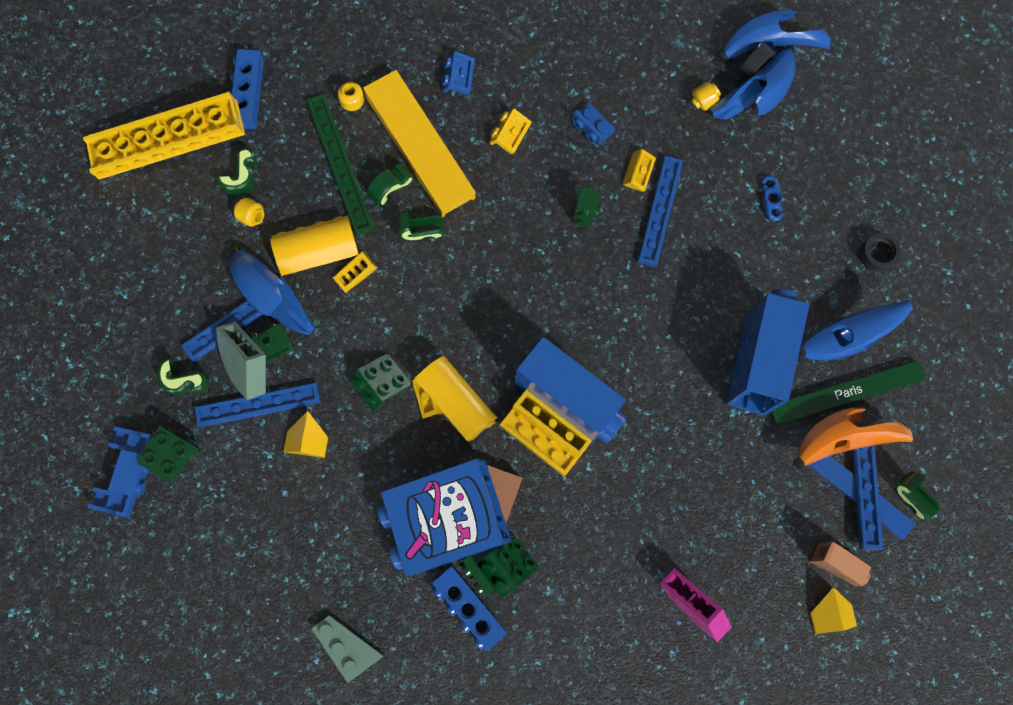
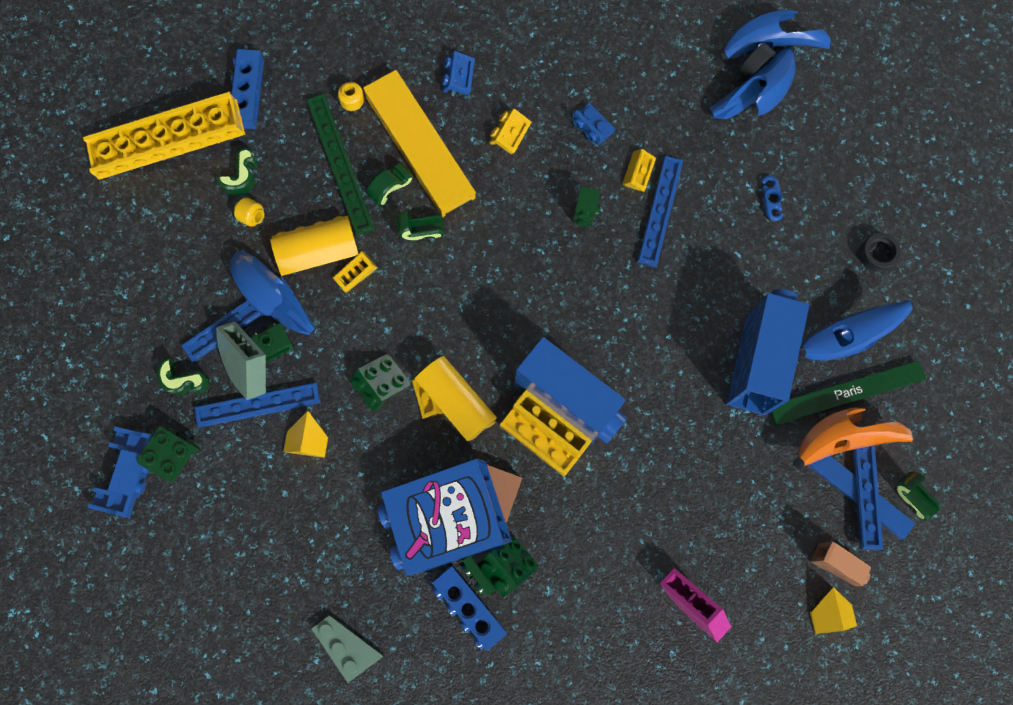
yellow head [691,82,721,111] -> none

